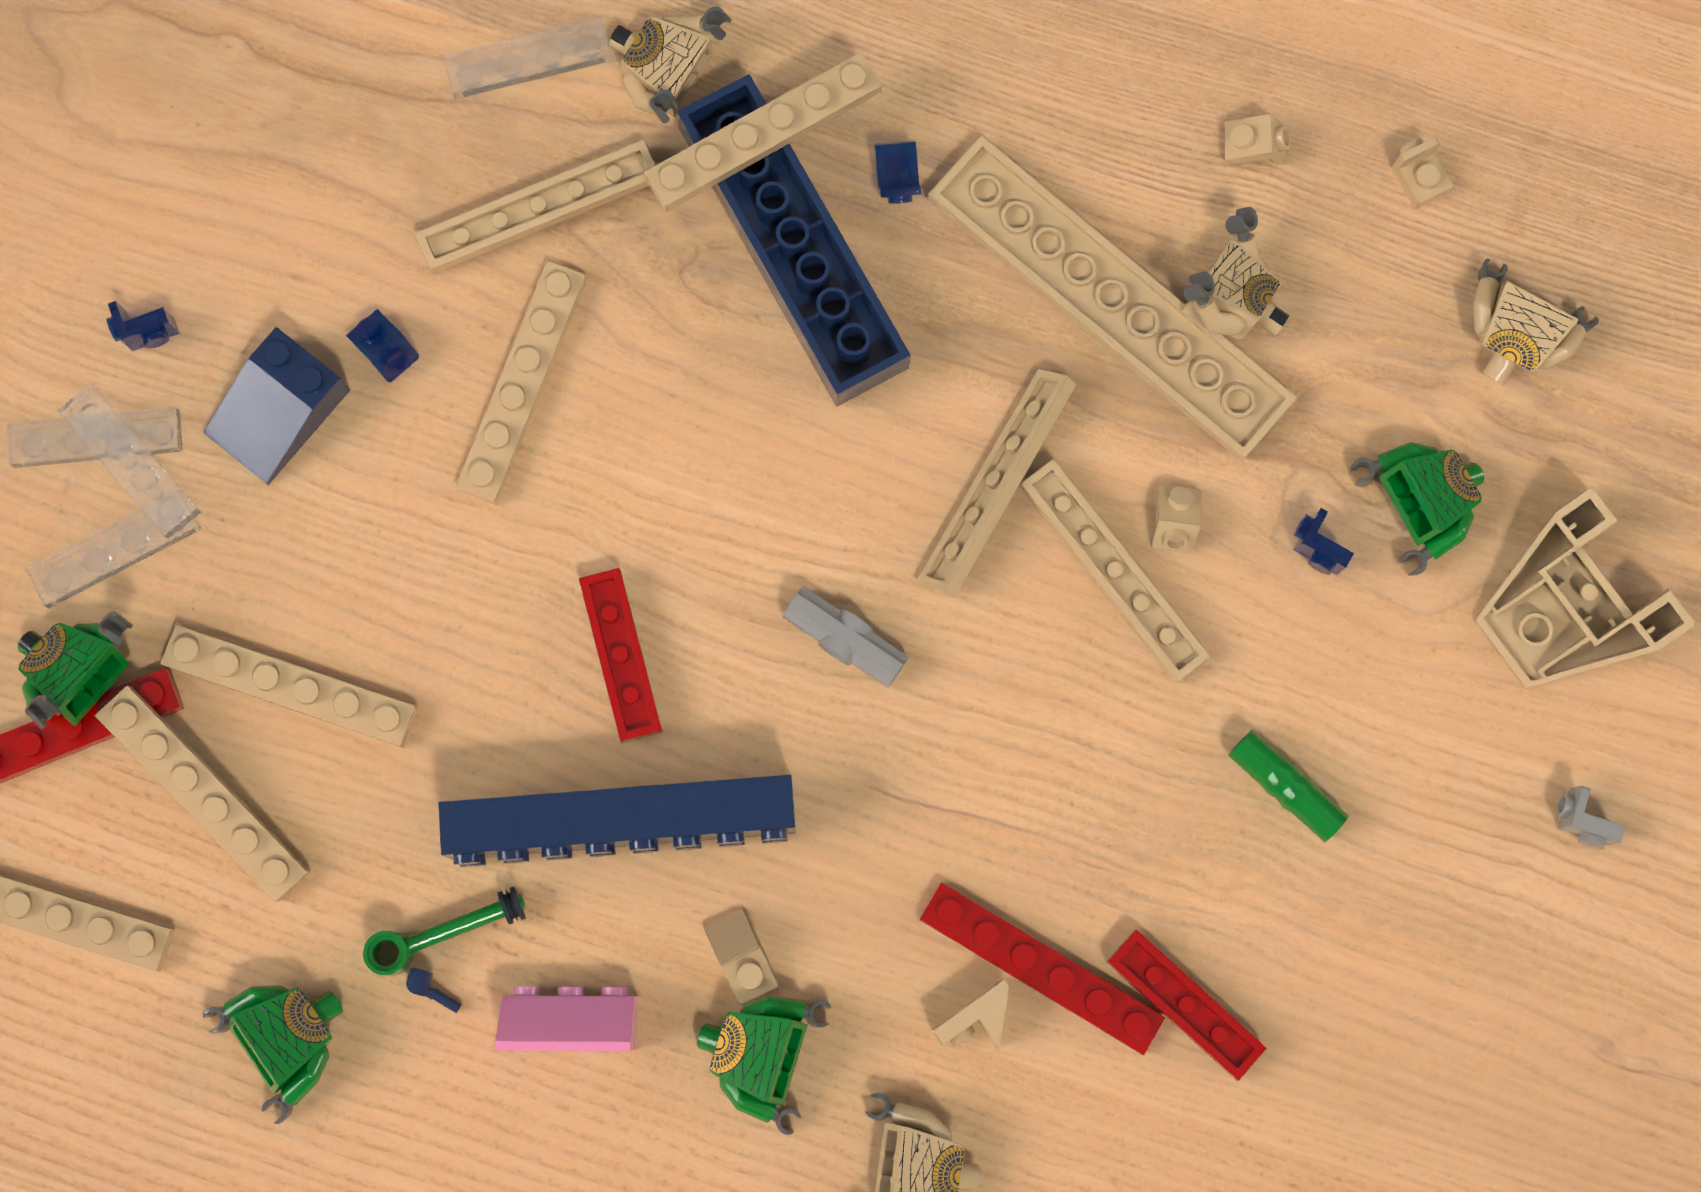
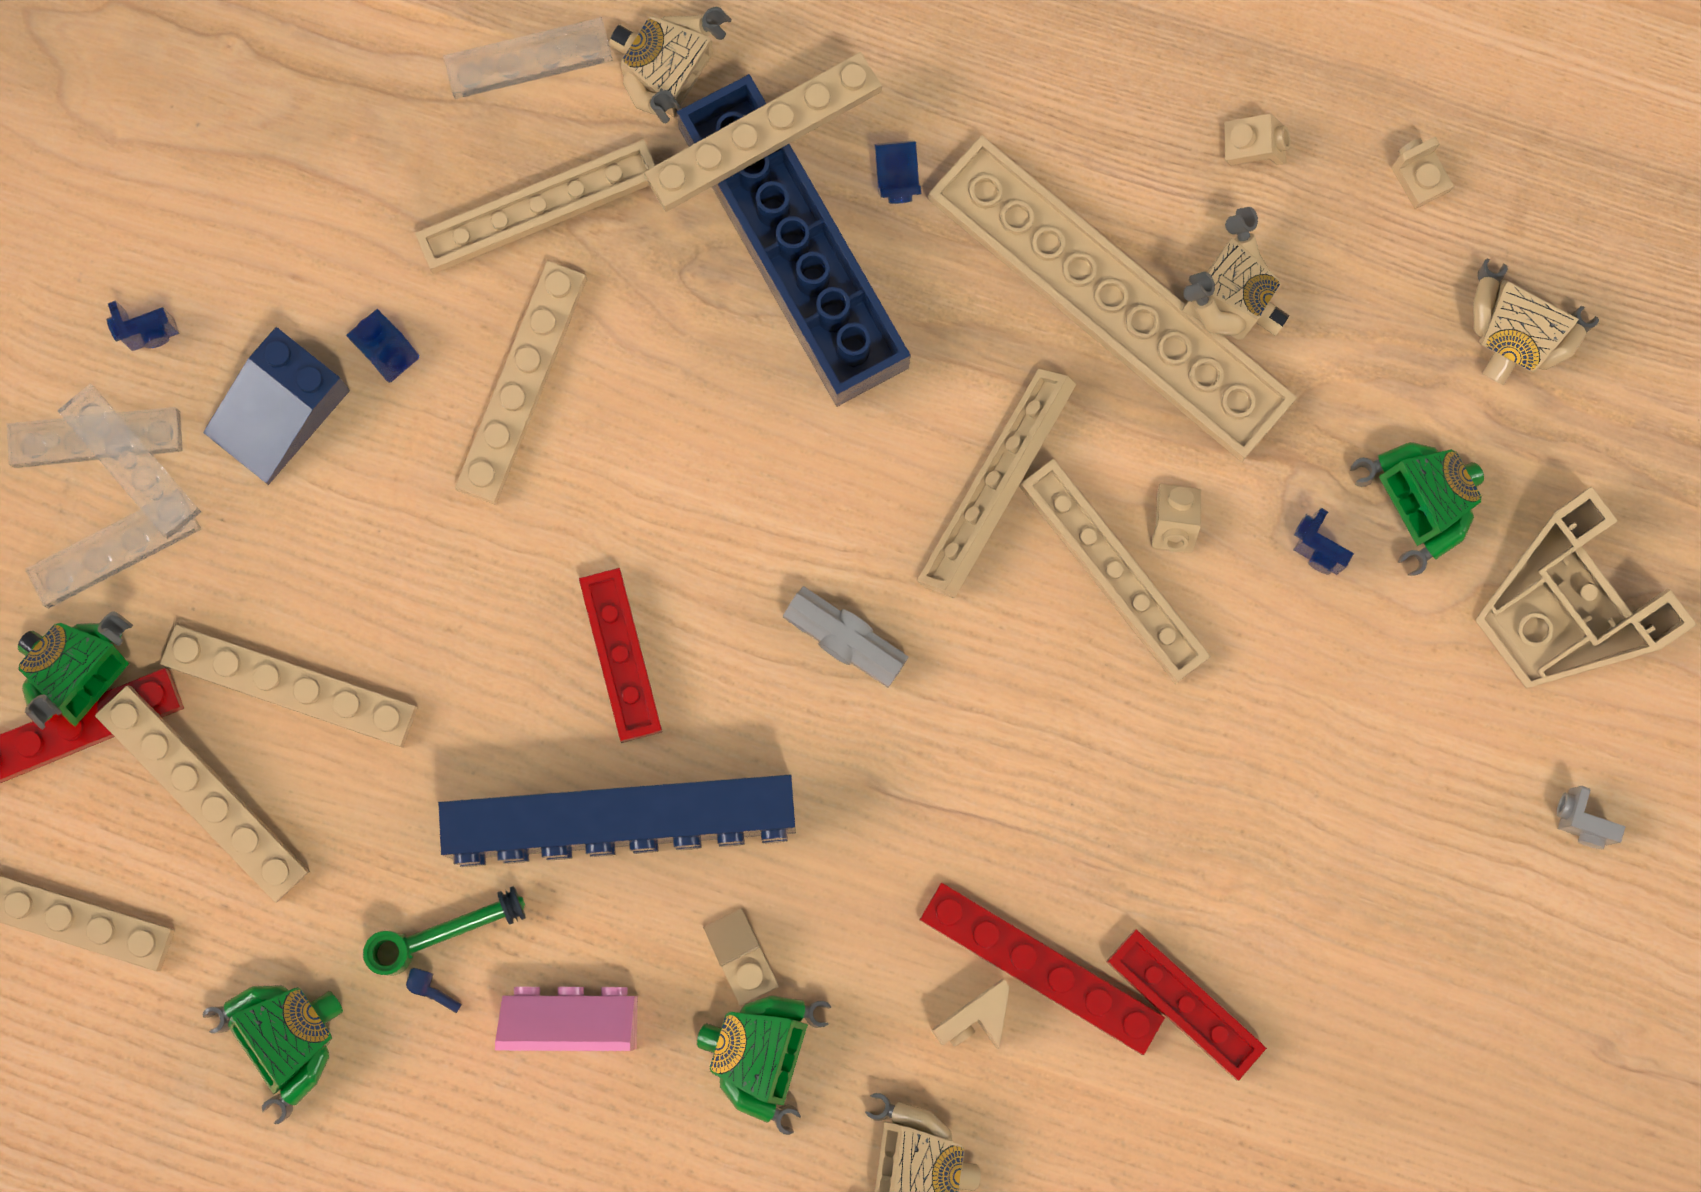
green axle [1228,729,1349,842] -> none

